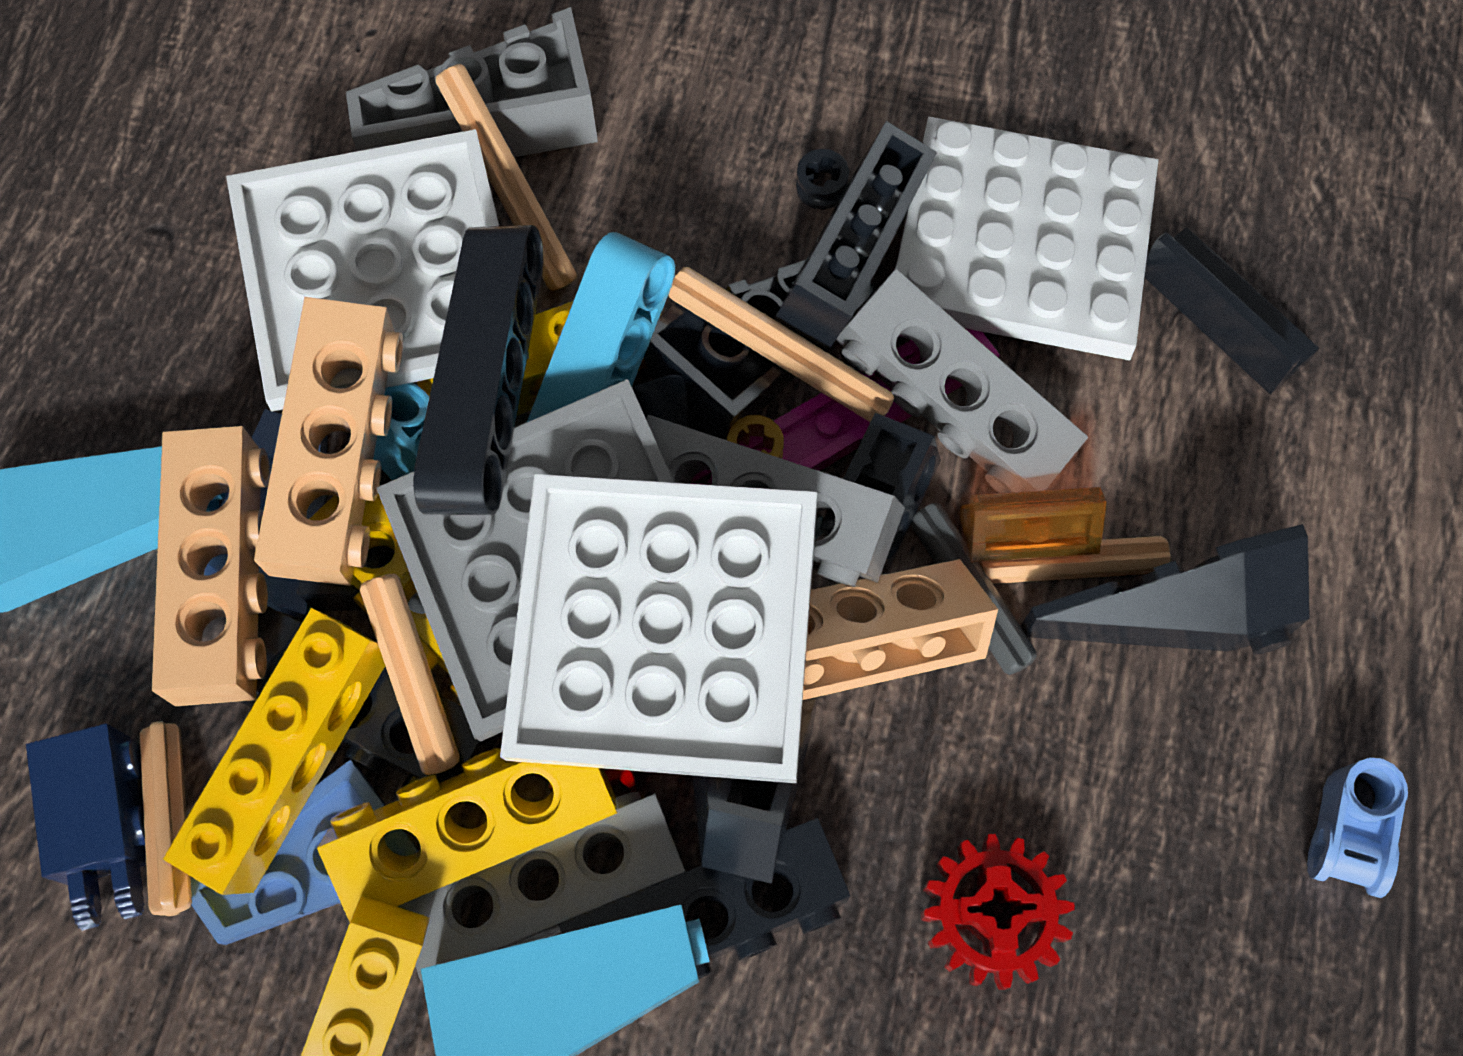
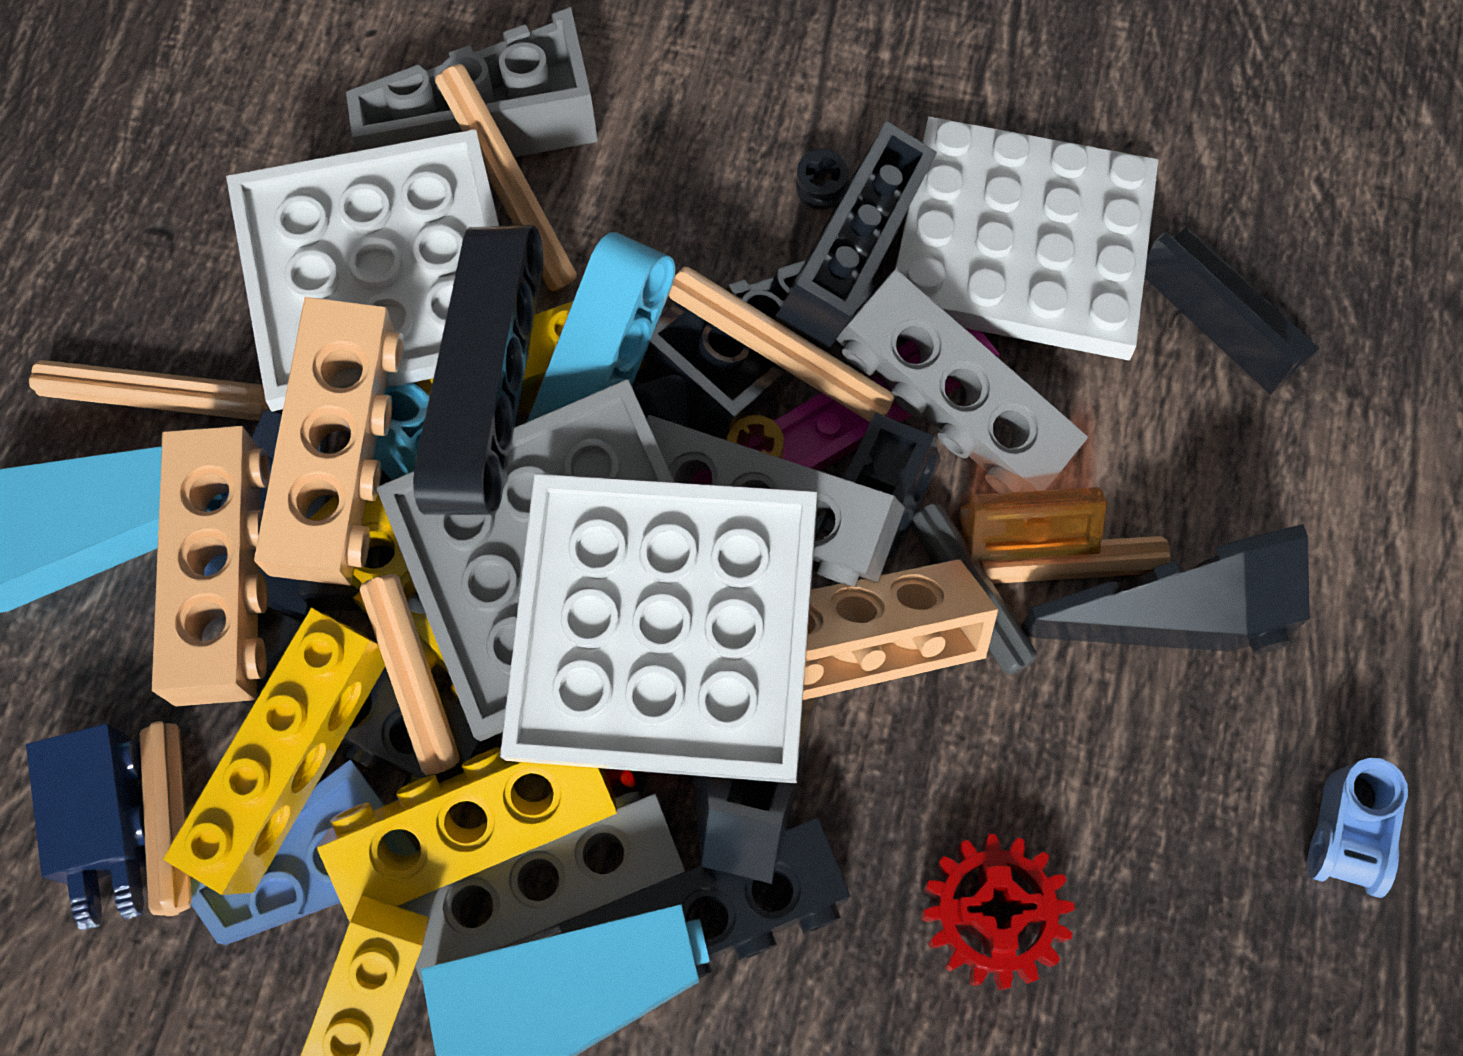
none -> light nougat axle [29,360,271,421]

